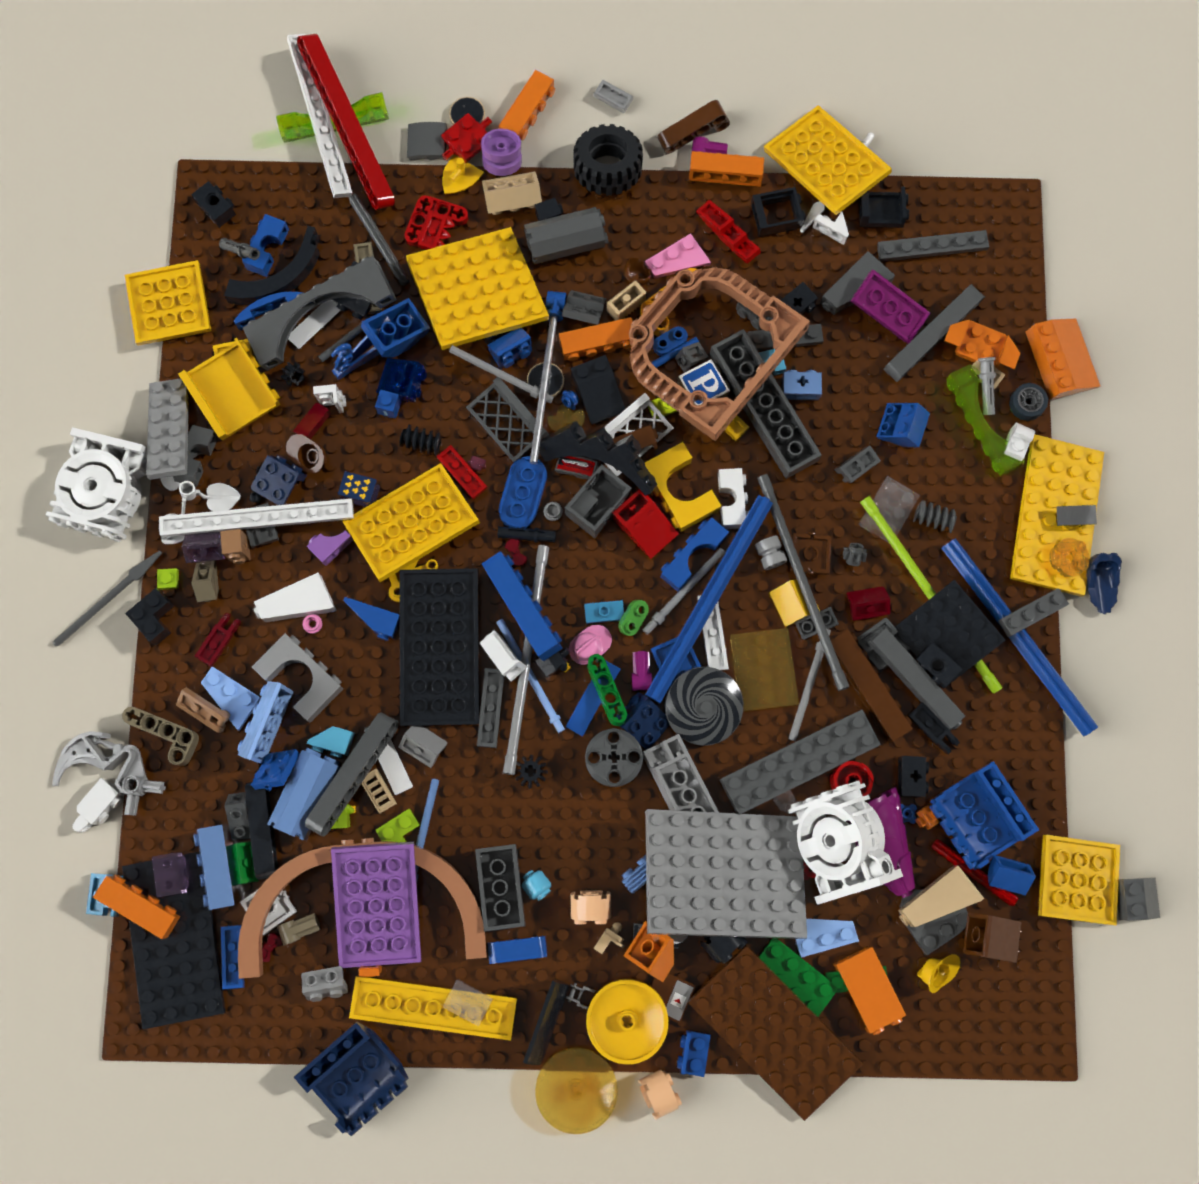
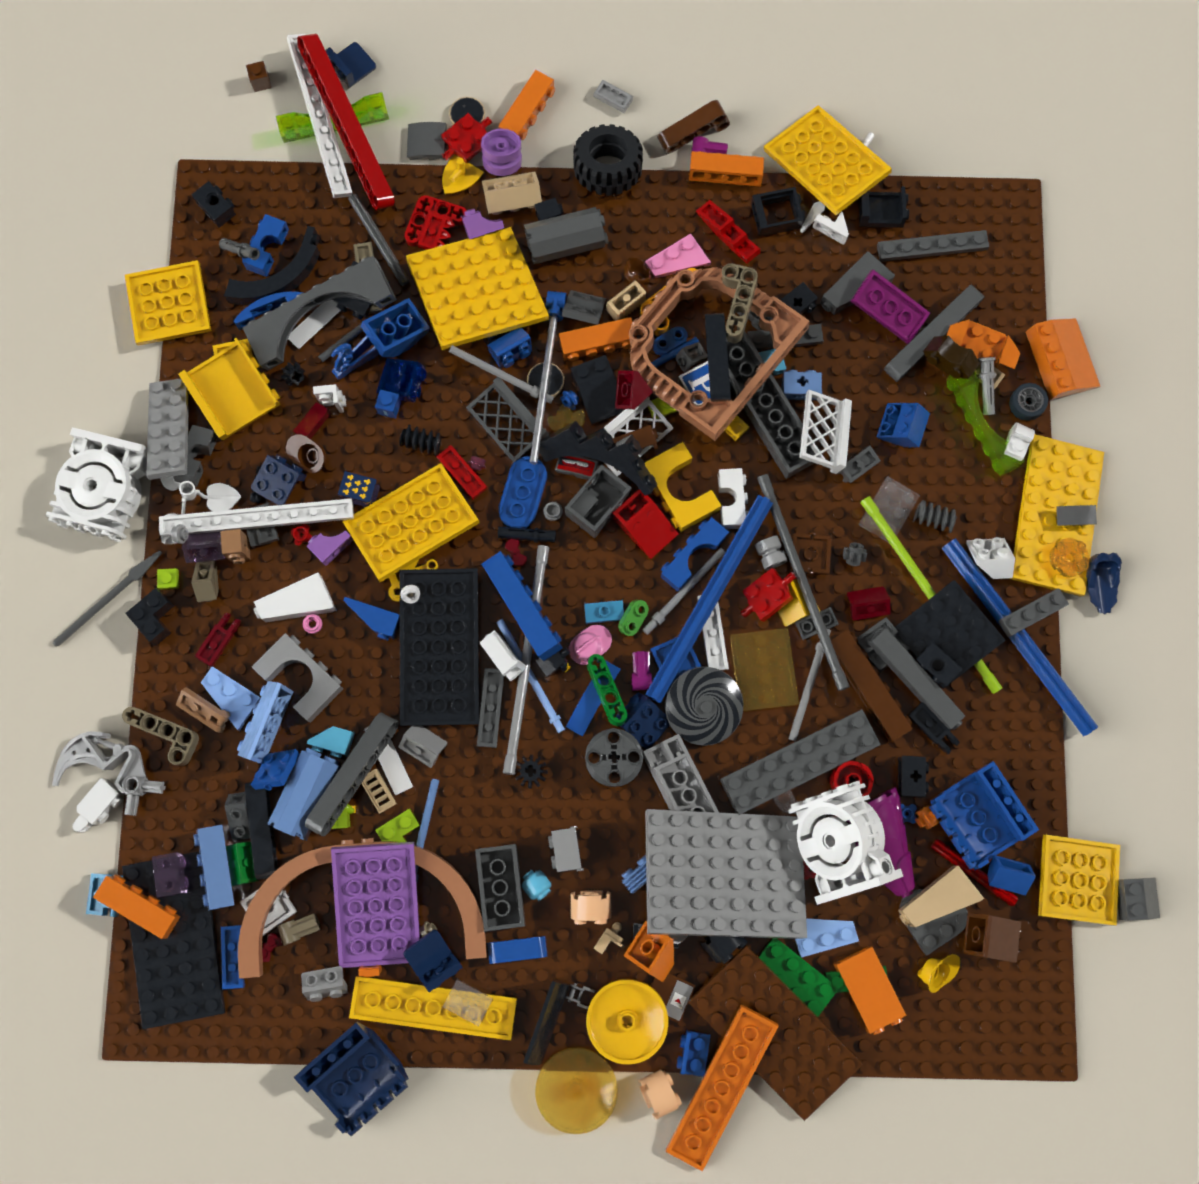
none -> light grey plate [171,524,189,544]
none -> reddish brown brick [246,61,272,92]
none -> red plate [291,524,312,546]
none -> dark blue bracket [325,42,376,88]
none -> white plate [400,585,420,604]
none -> dark blue bracket [403,930,463,992]
none -> dark tan plate [419,921,437,938]
none -> medium lavender arch [461,209,504,239]
none -> light grey brick [548,826,584,872]
none -> dark red slope [615,371,653,410]
none -> orange plate [666,1004,779,1172]
none -> black beam [705,313,731,402]
none -> dark tan beam [722,263,758,343]
none -> red plate [740,568,797,622]
none -> white fence [800,390,852,474]
none -> dark brown brick [923,336,980,379]
none -> white slope [966,537,1015,579]

